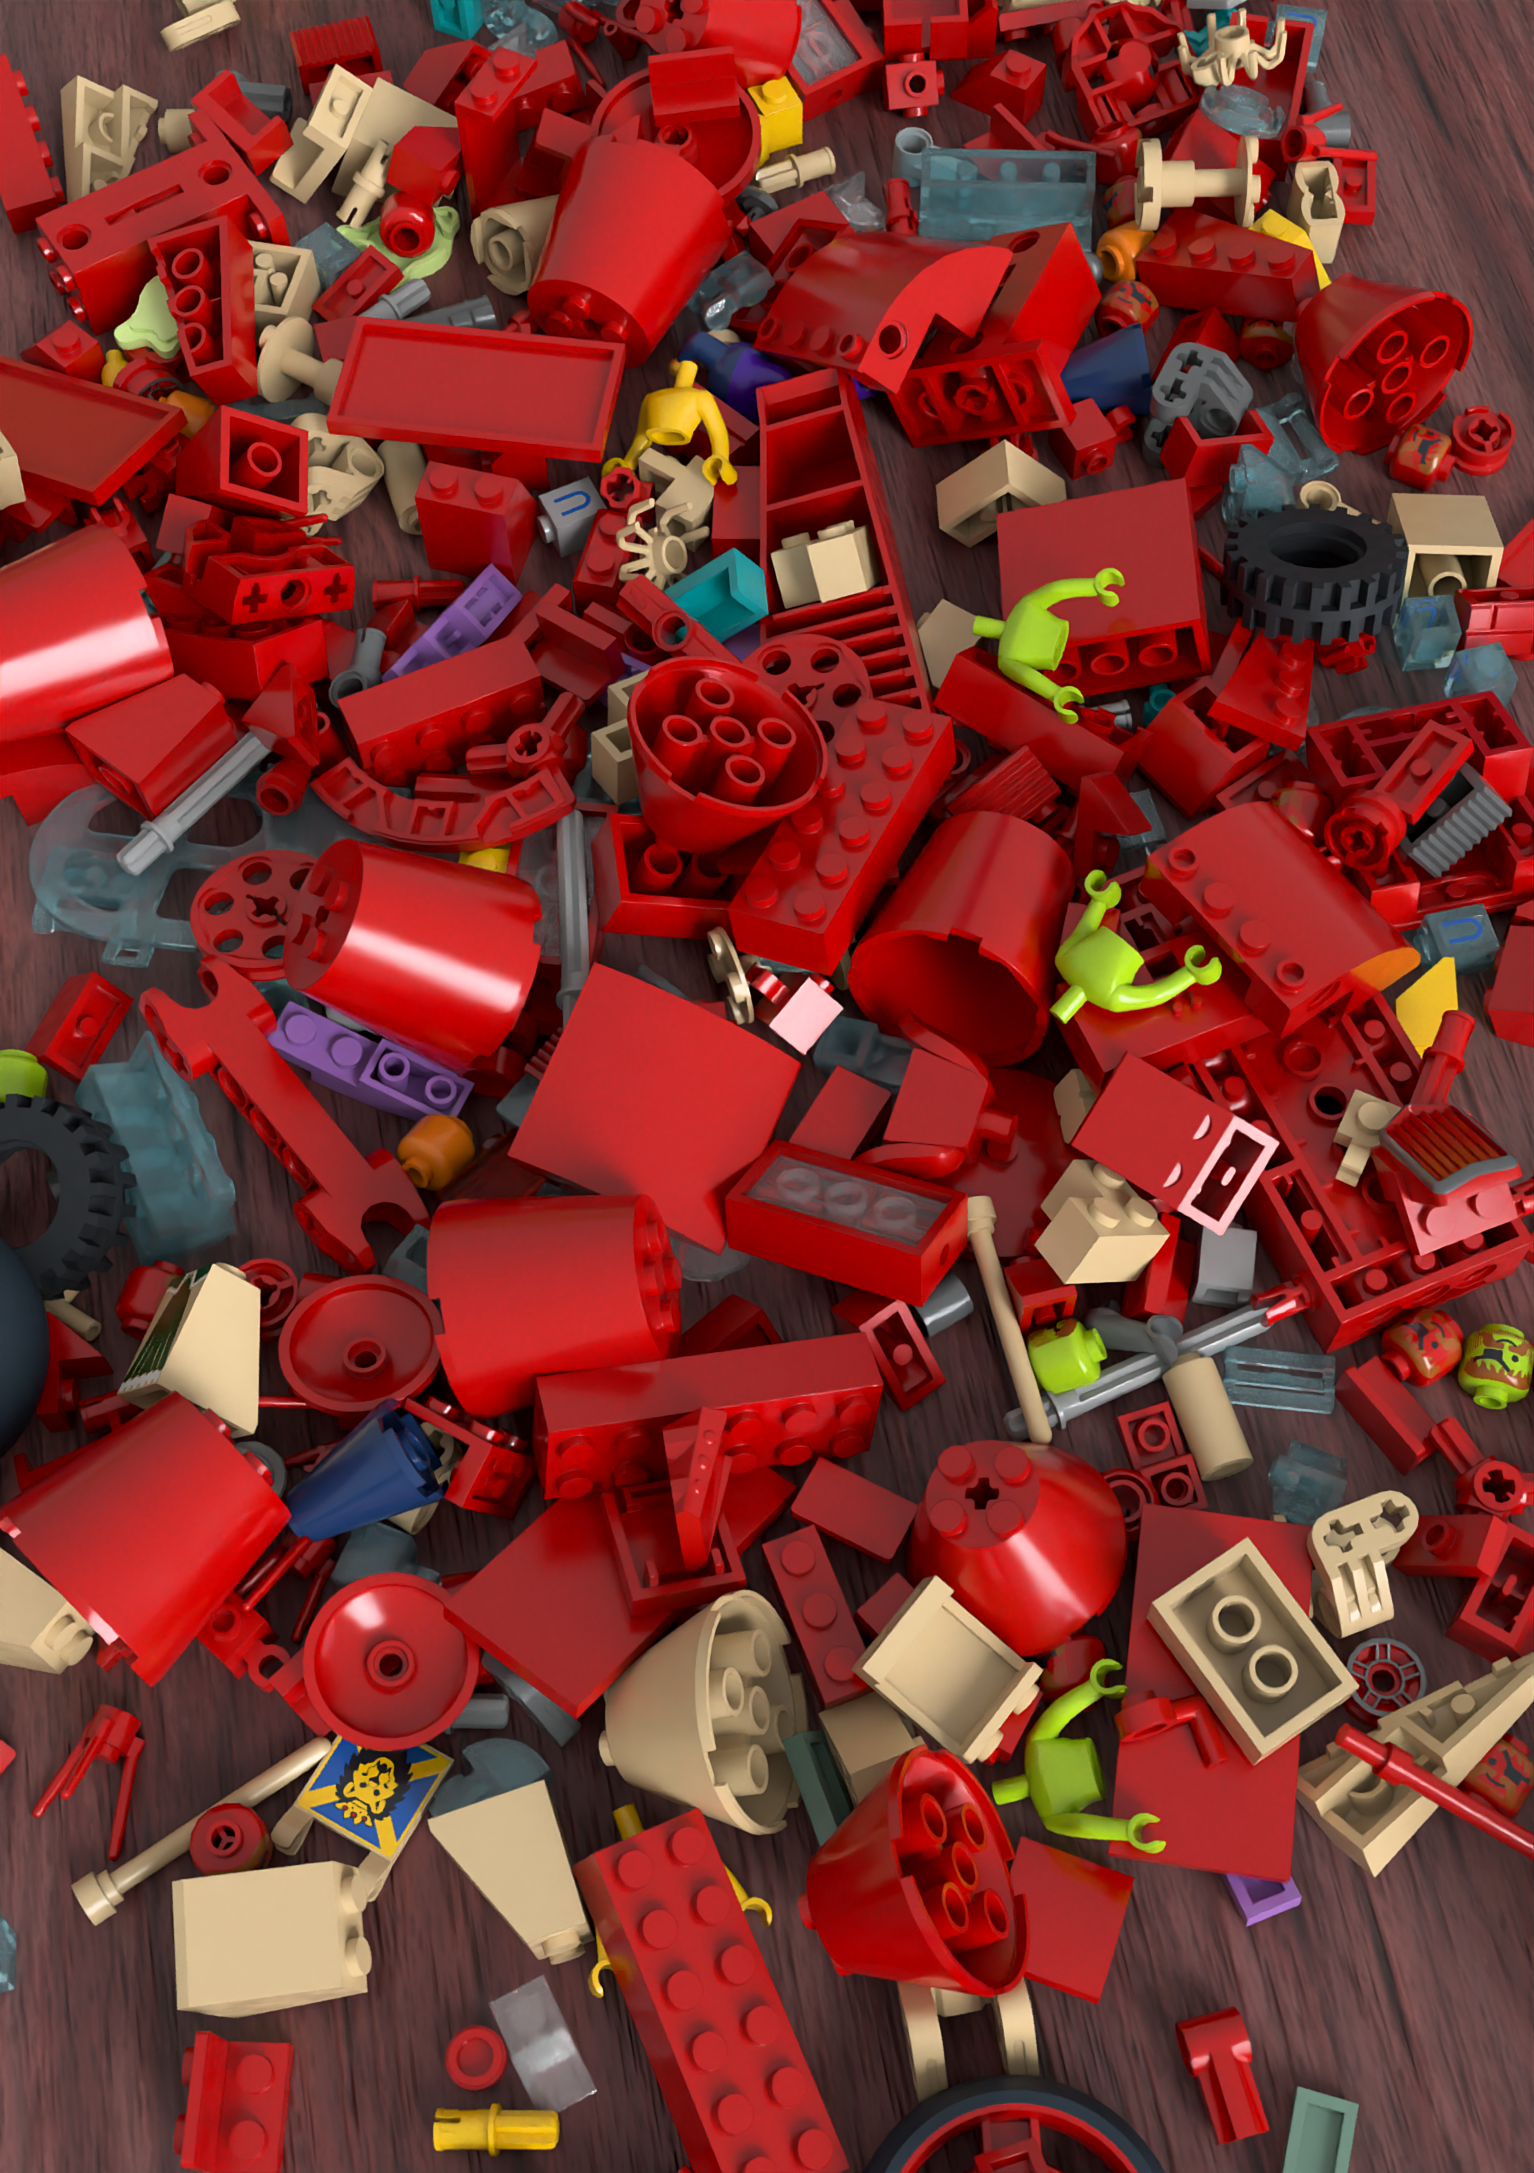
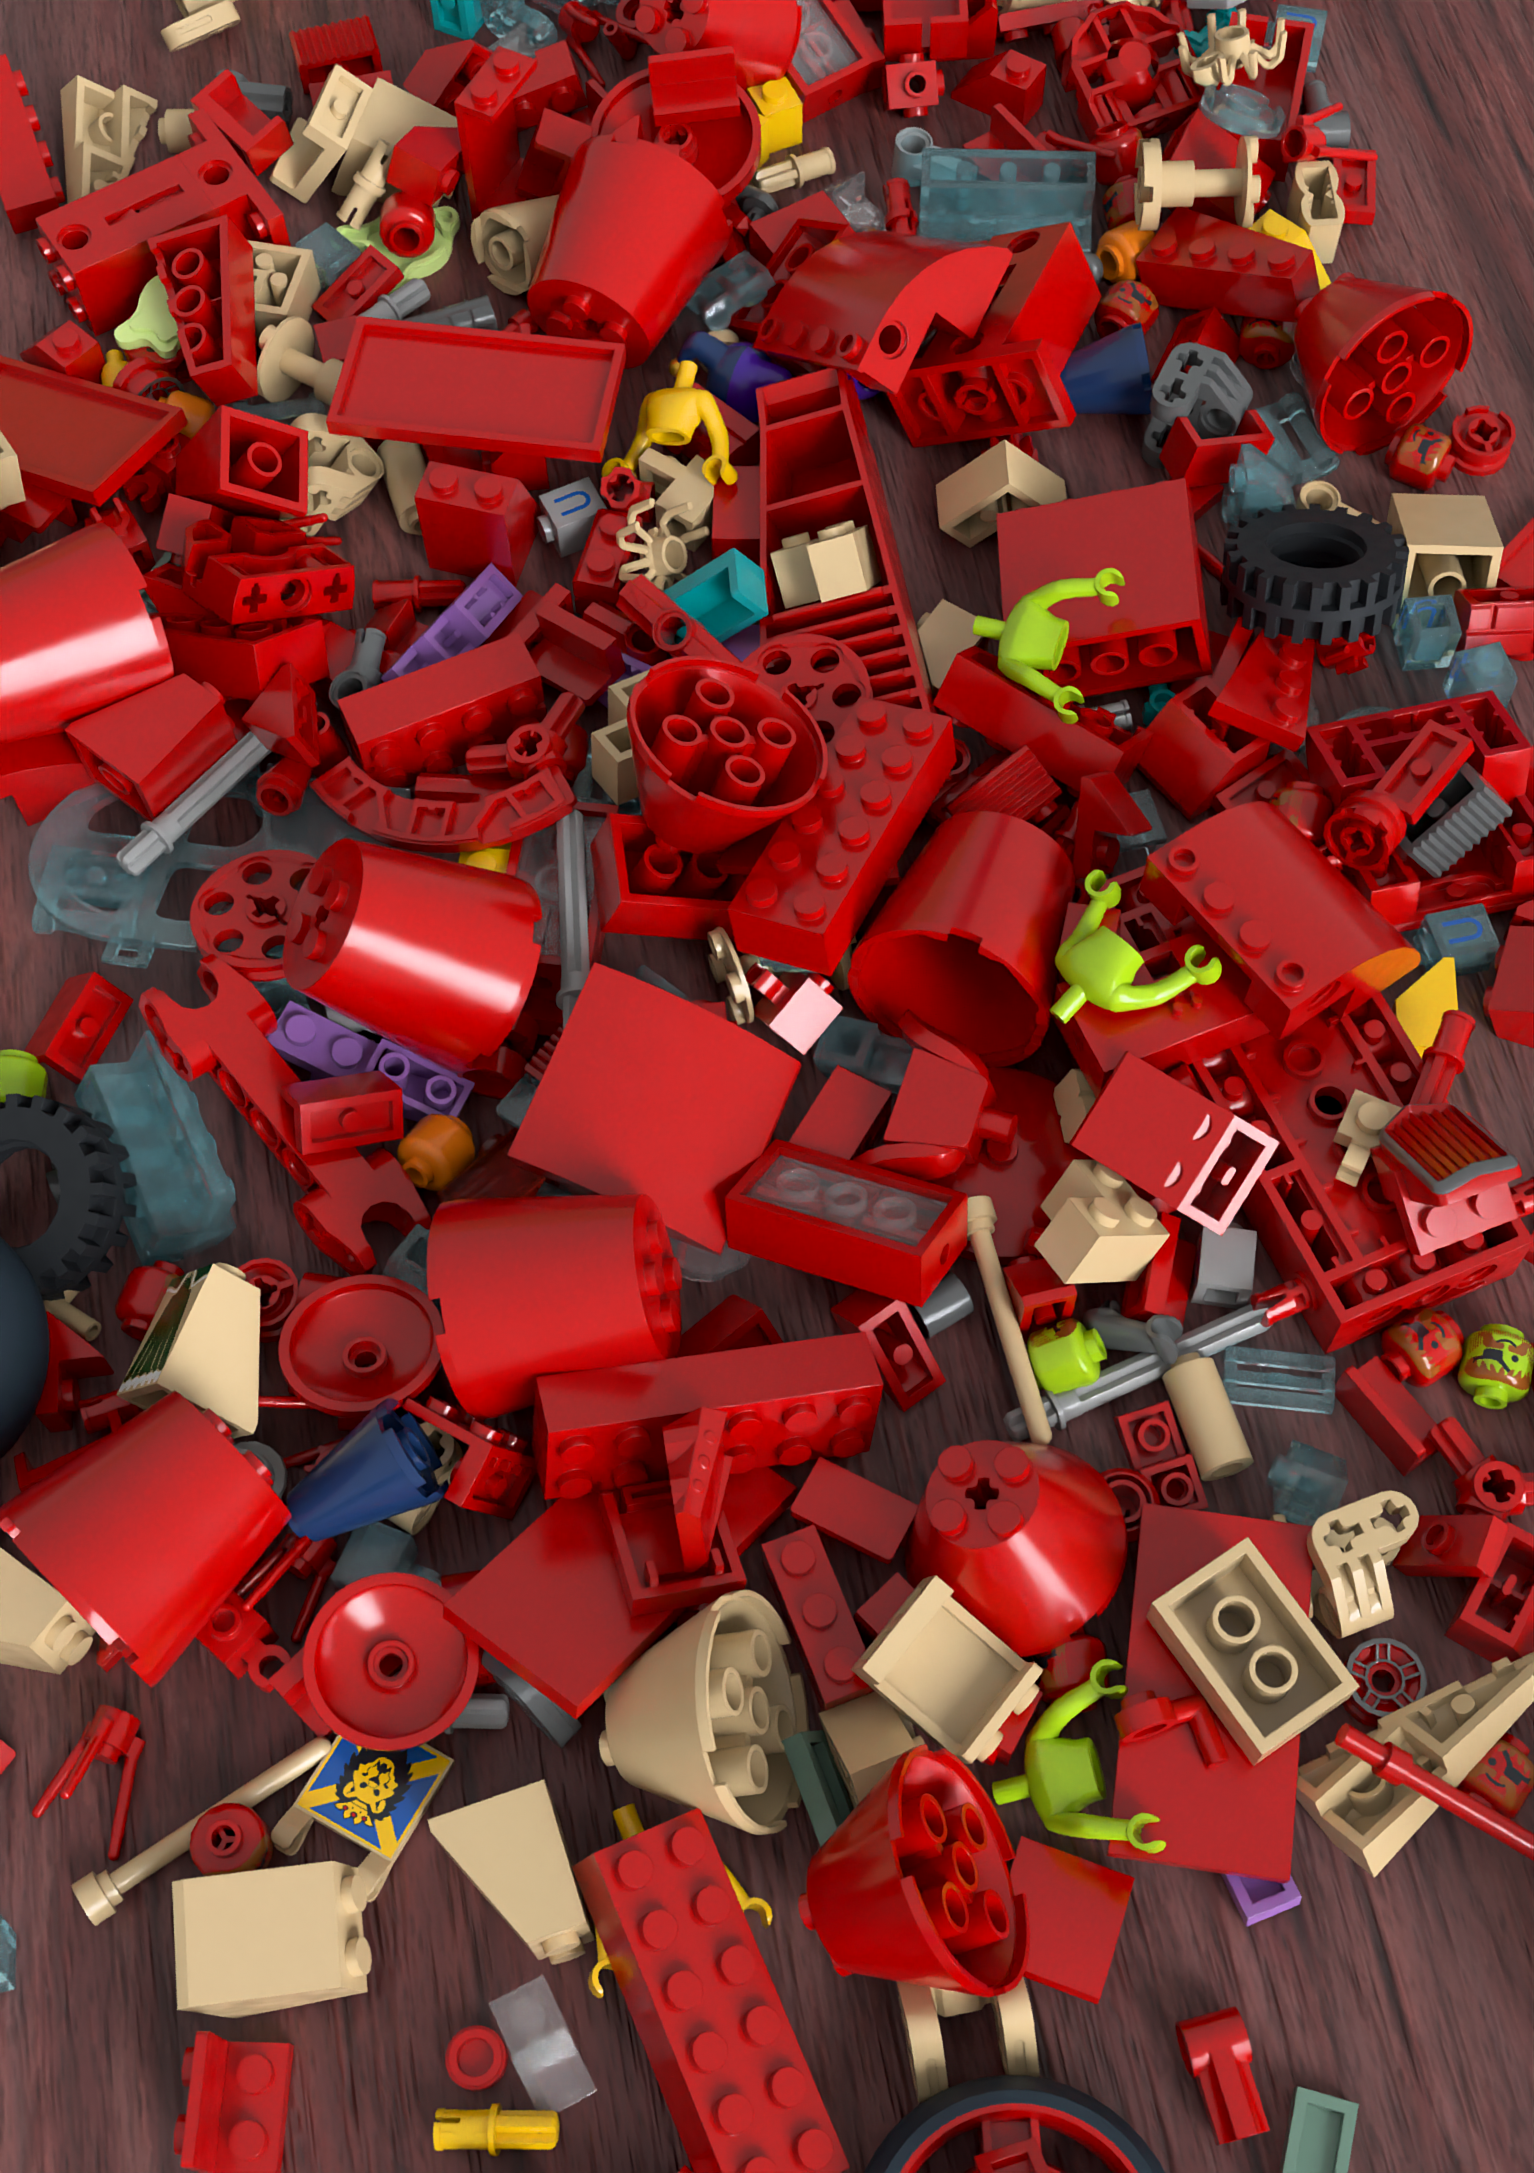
clear light blue brick [428,1738,555,1817] -> none
red brick [1048,397,1136,481] -> none
none -> red panel [281,1071,404,1155]

